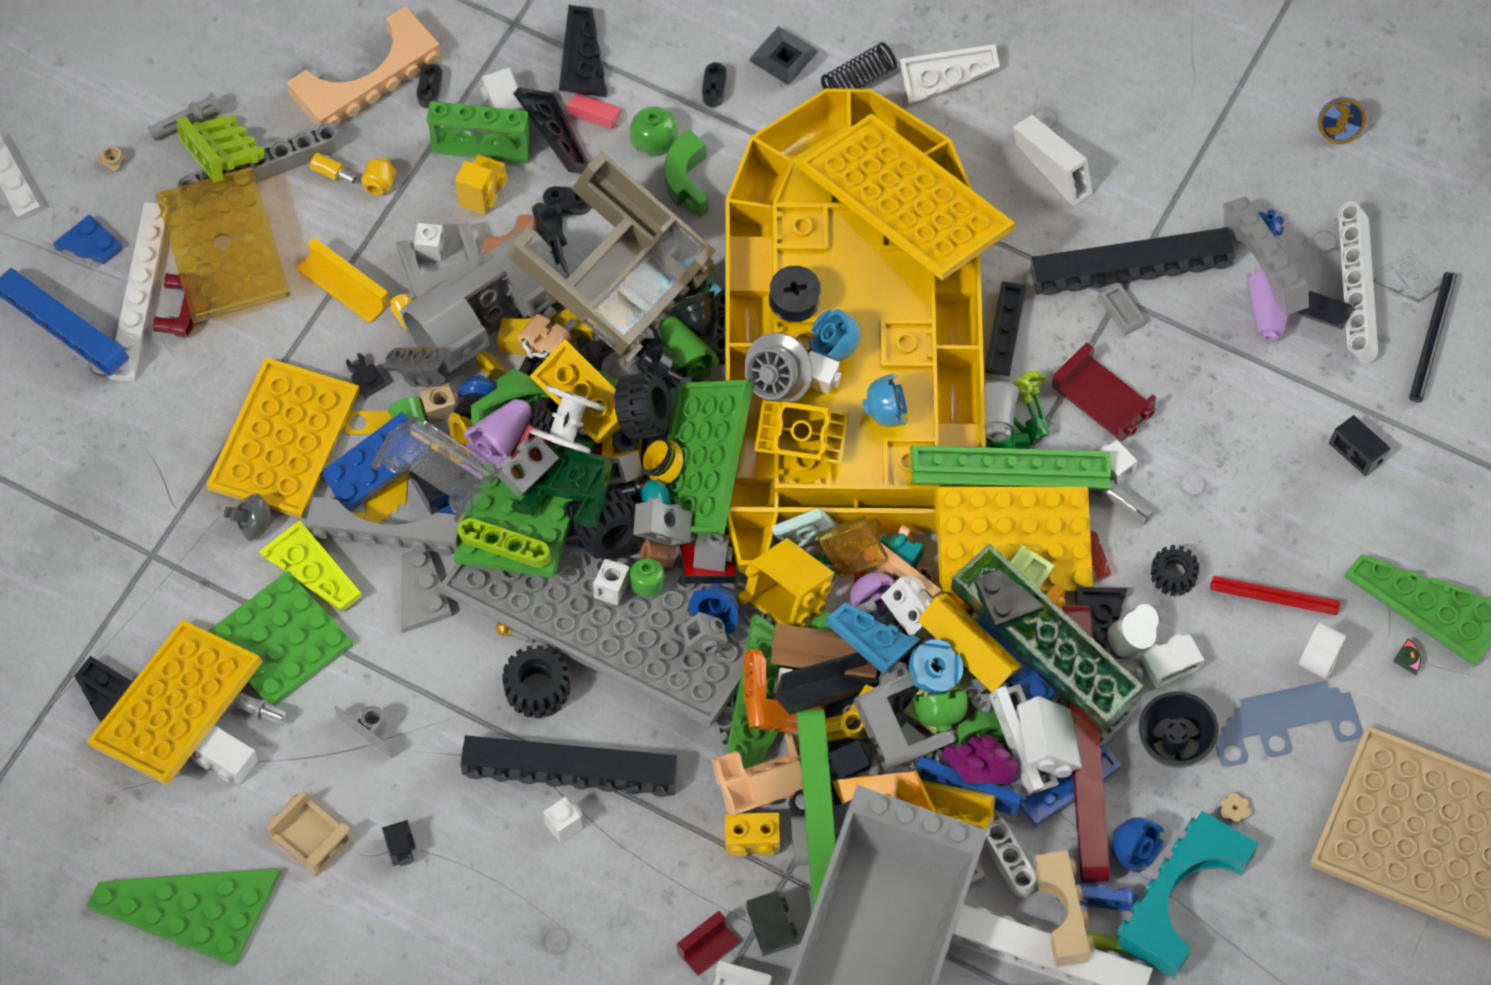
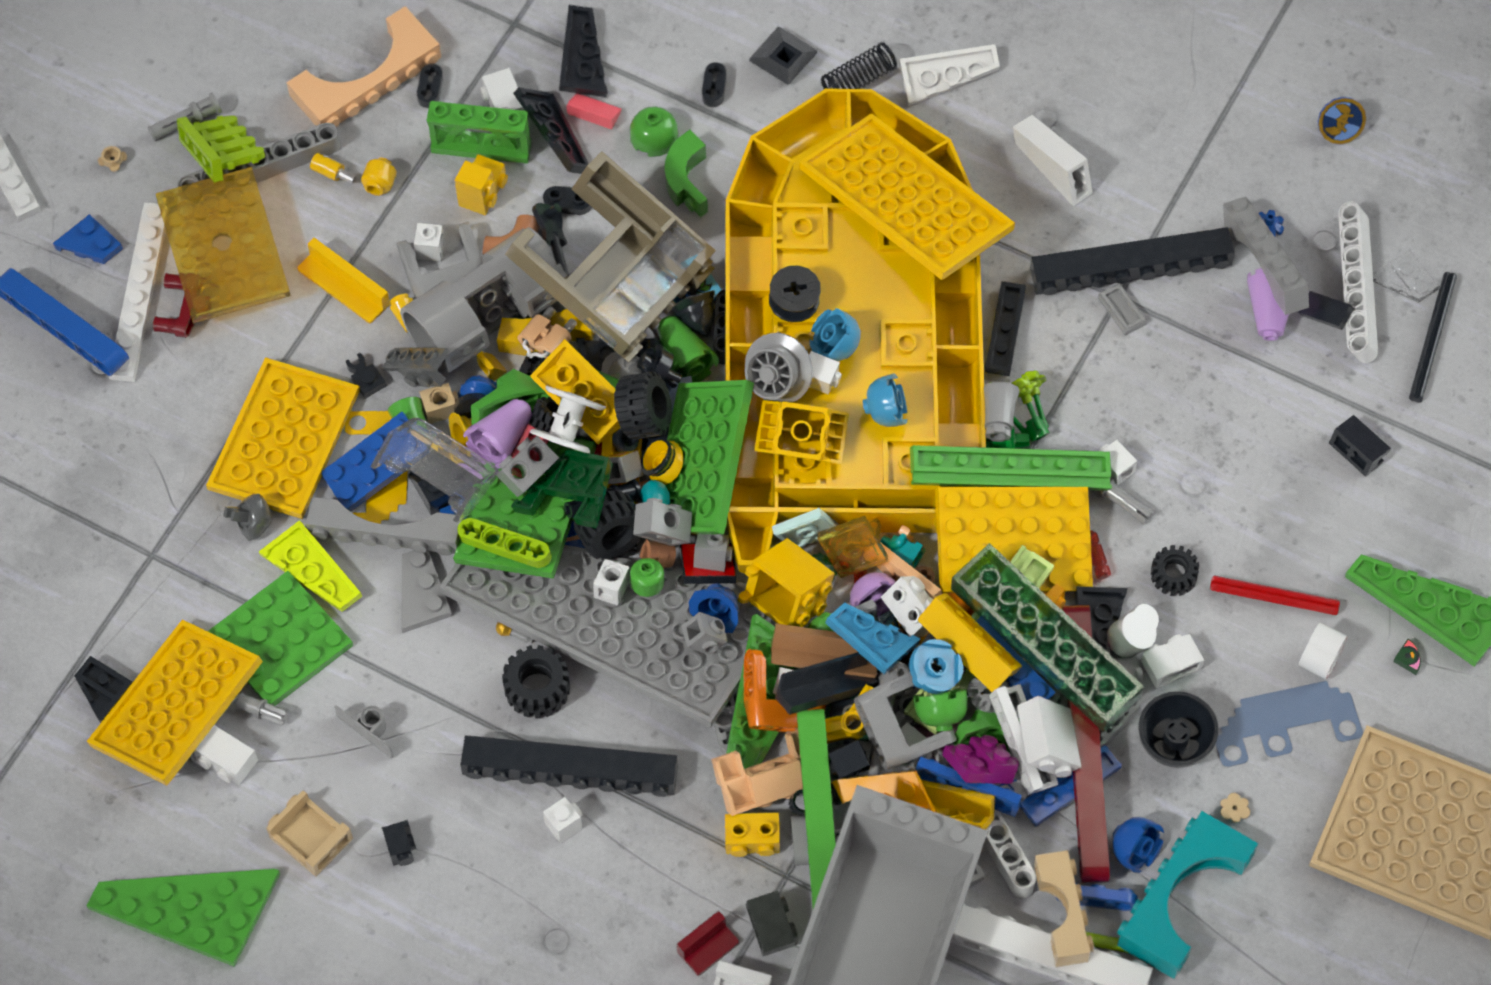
black wing [974,569,1043,629] -> none
dark red panel [1052,342,1156,441] -> none

